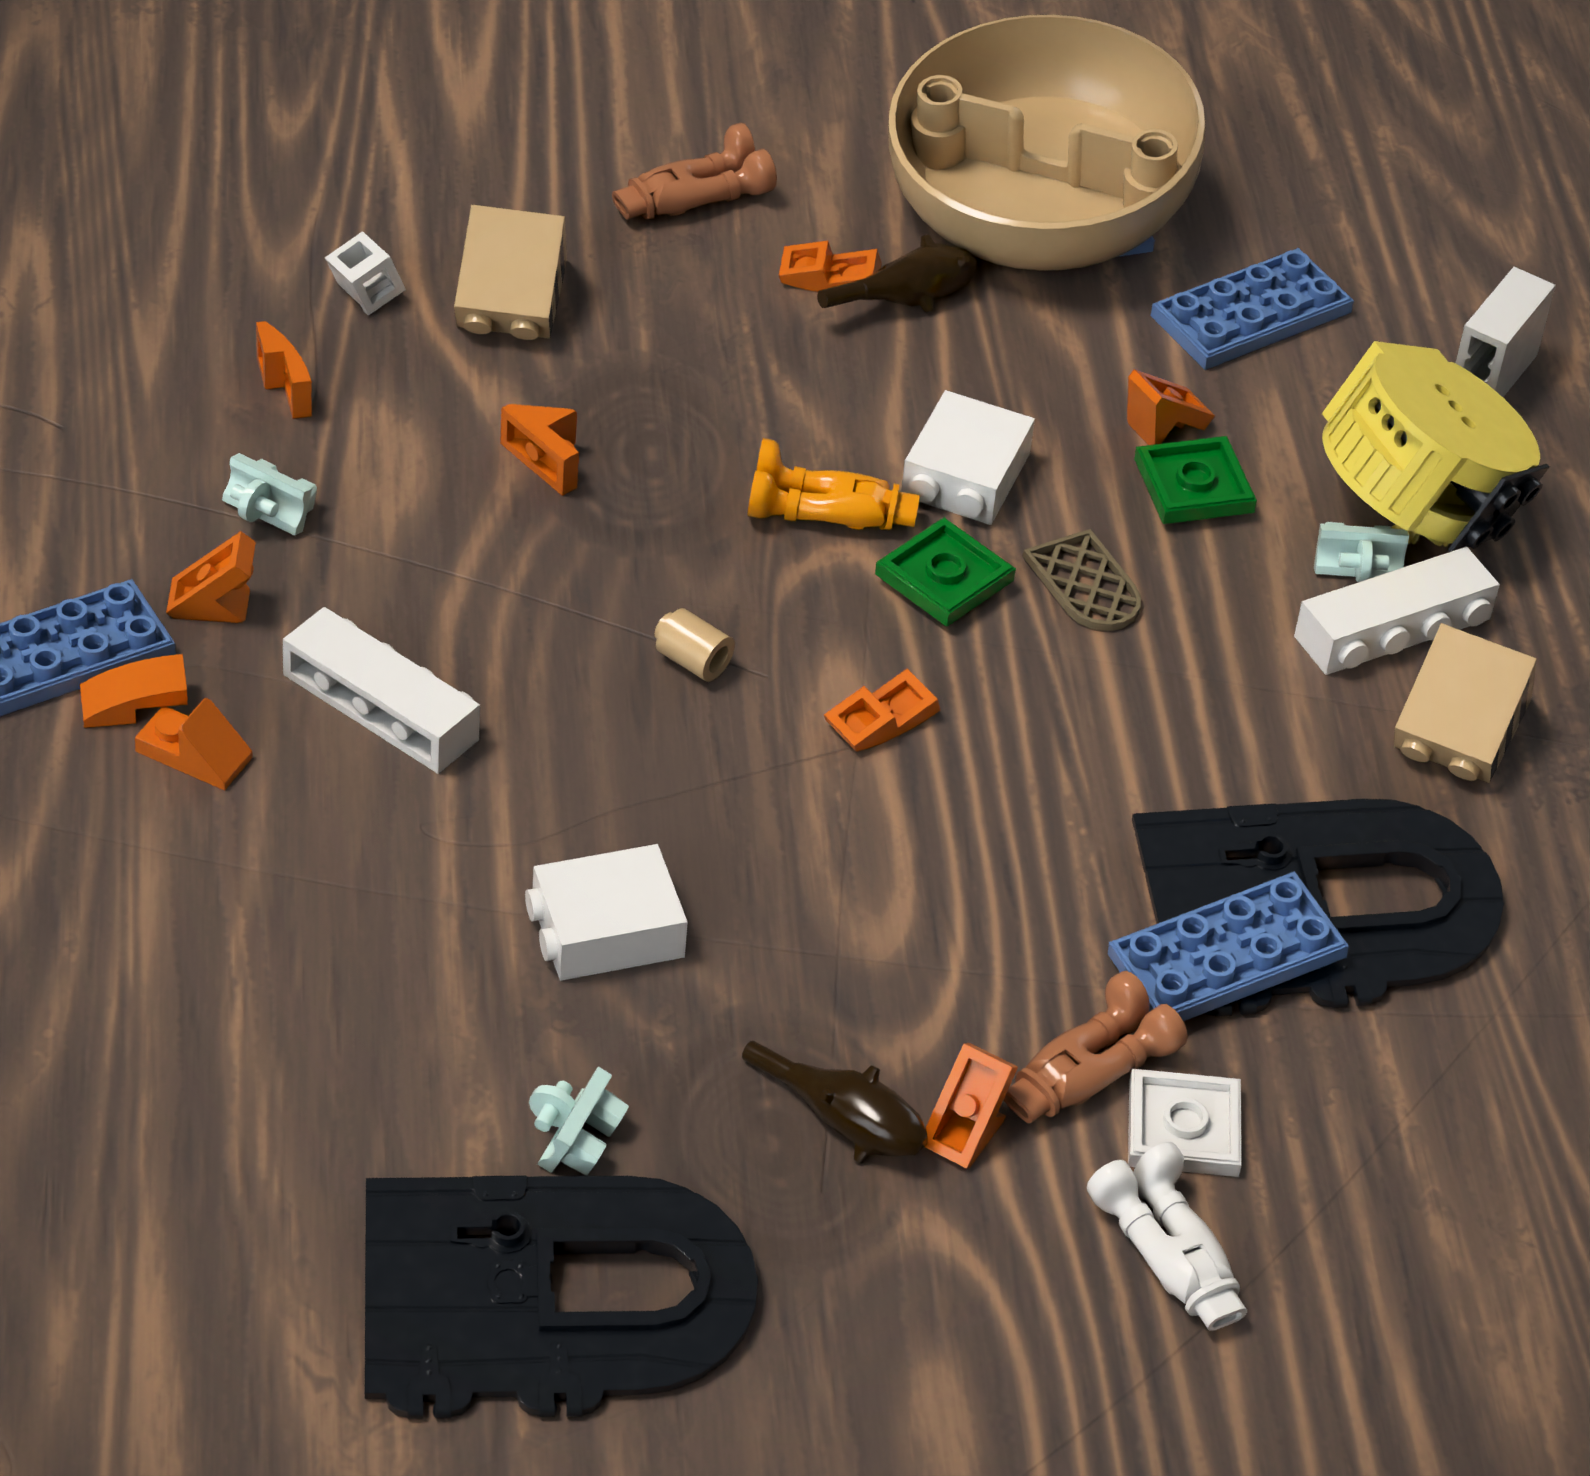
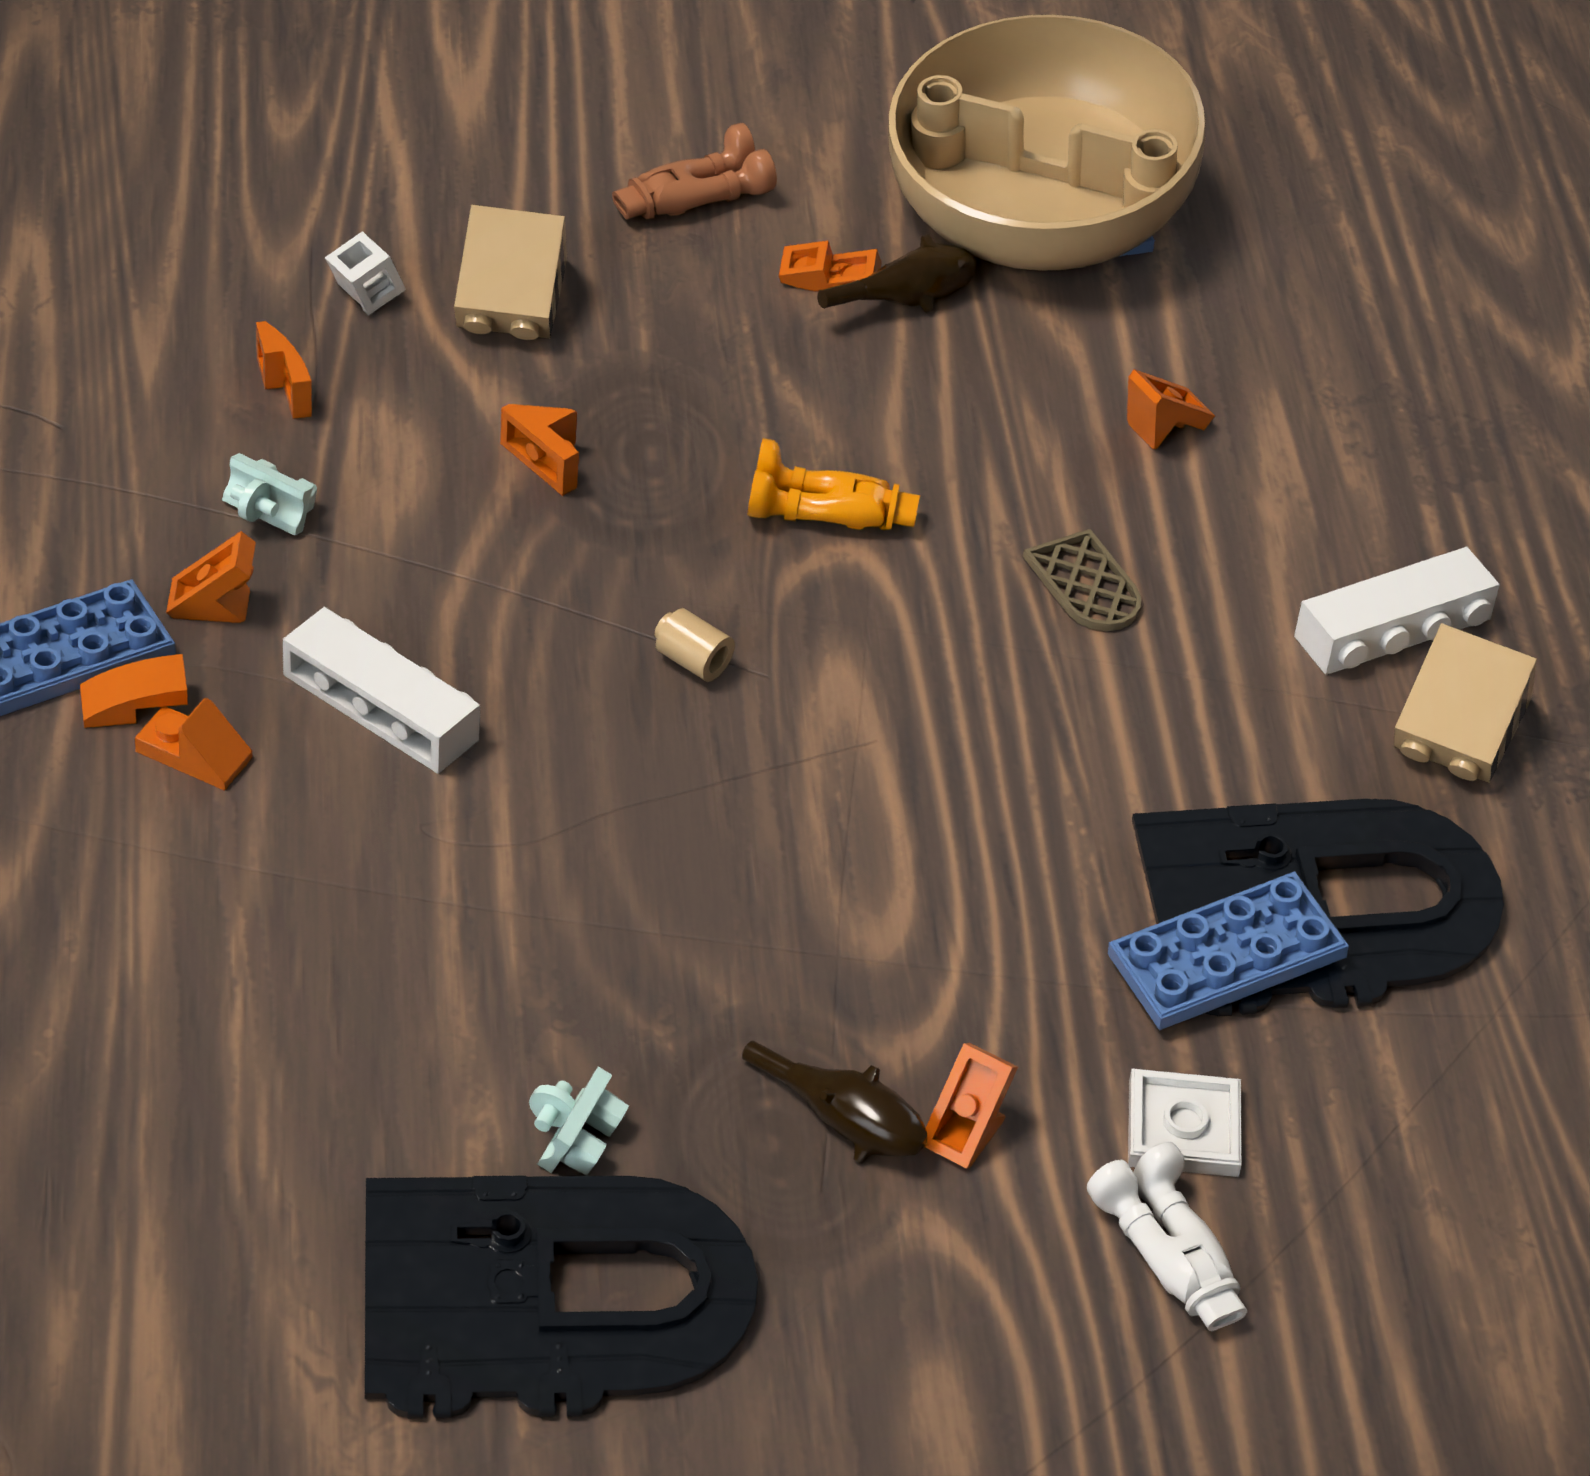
white brick [525,844,688,981] -> none
orange slope [824,668,940,752] -> none
green plate [875,517,1016,627] -> none
white brick [901,390,1035,525] -> none
nougat piece [1004,971,1188,1124] -> none
green plate [1134,436,1257,524] -> none
medium blue tile [1150,248,1354,370] -> none
light aqua hips [1314,522,1409,582] -> none
light yellow piece [1322,341,1550,552] -> none
white brick [1456,267,1556,397] -> none

